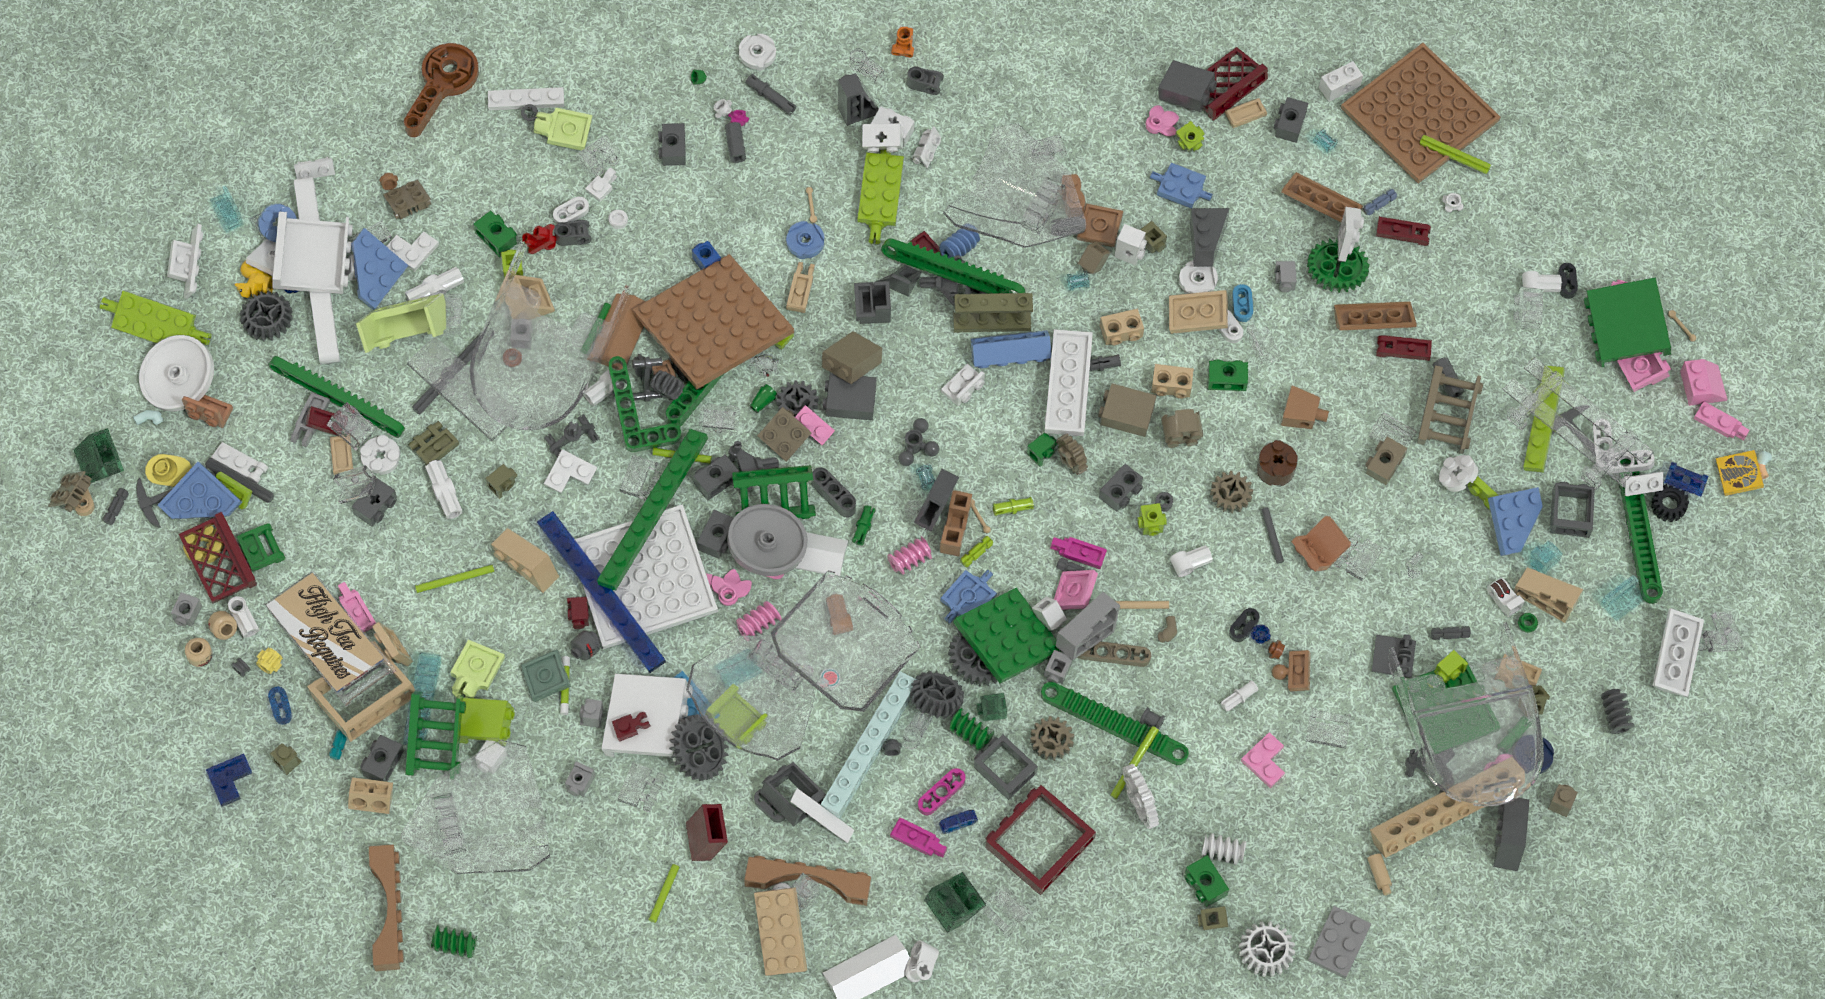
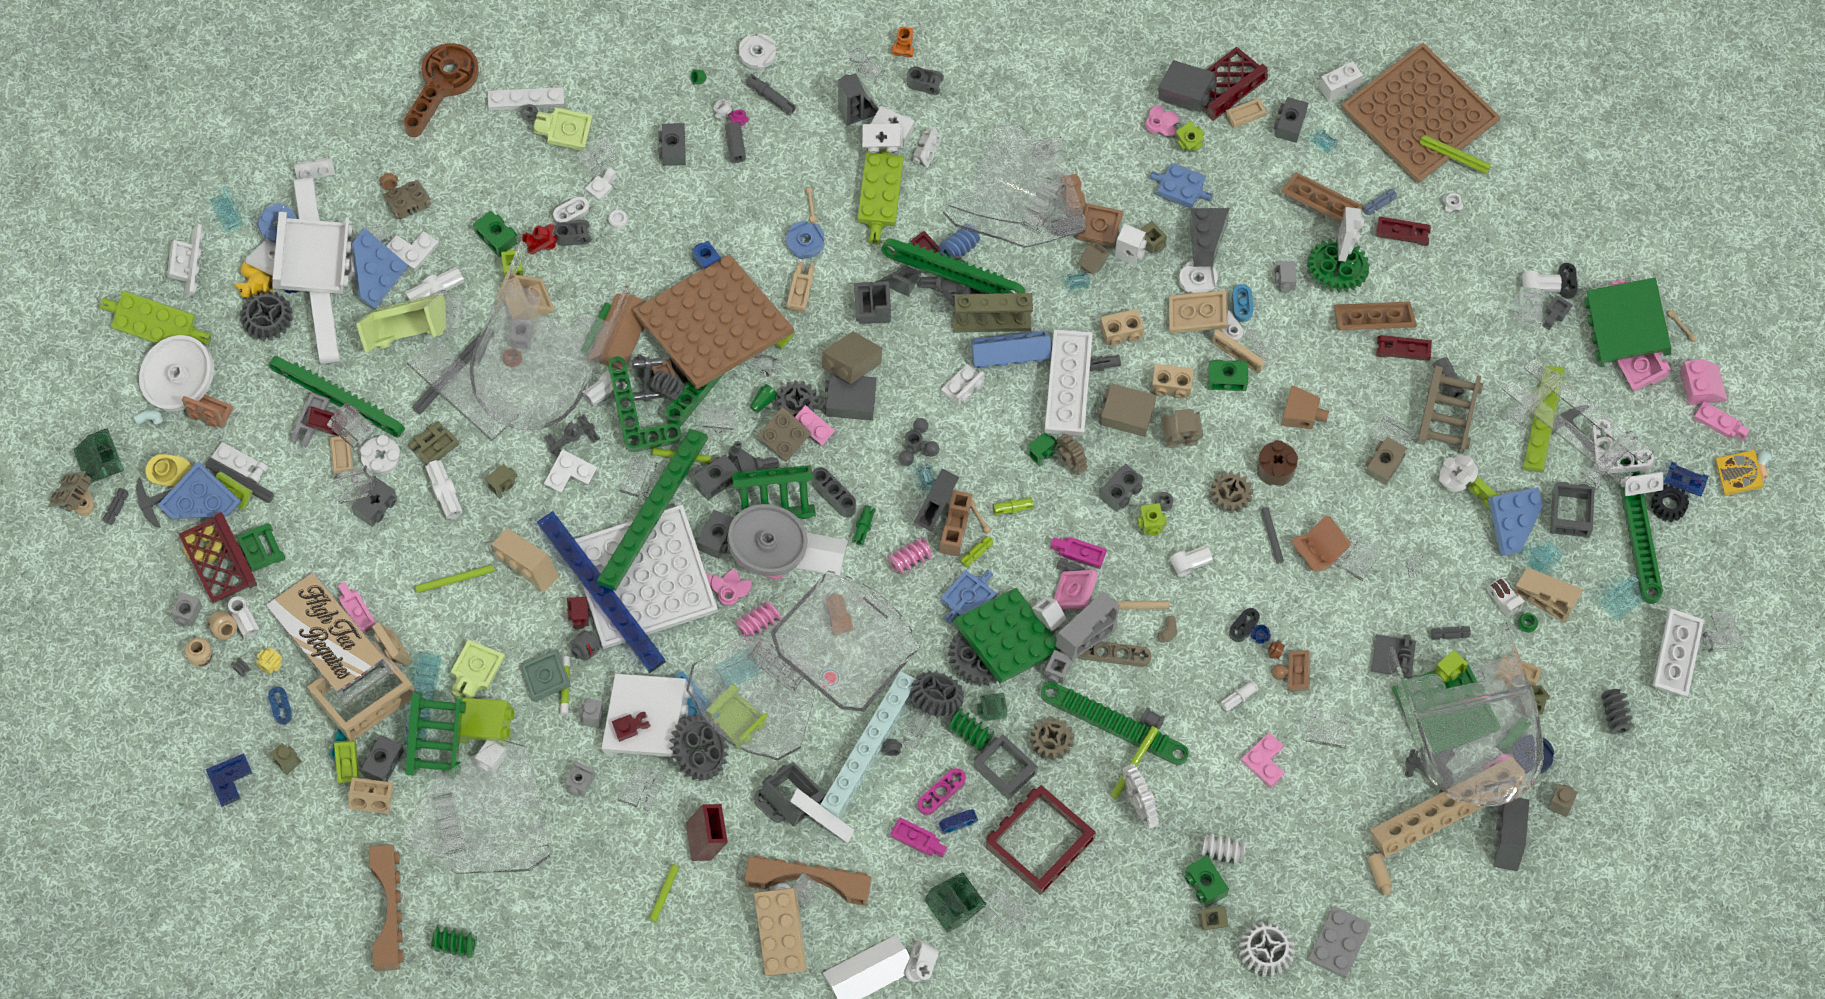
none -> lime plate [334,740,359,783]
none -> tan tile [1212,329,1265,374]
none -> dark grey plate [1543,295,1573,330]

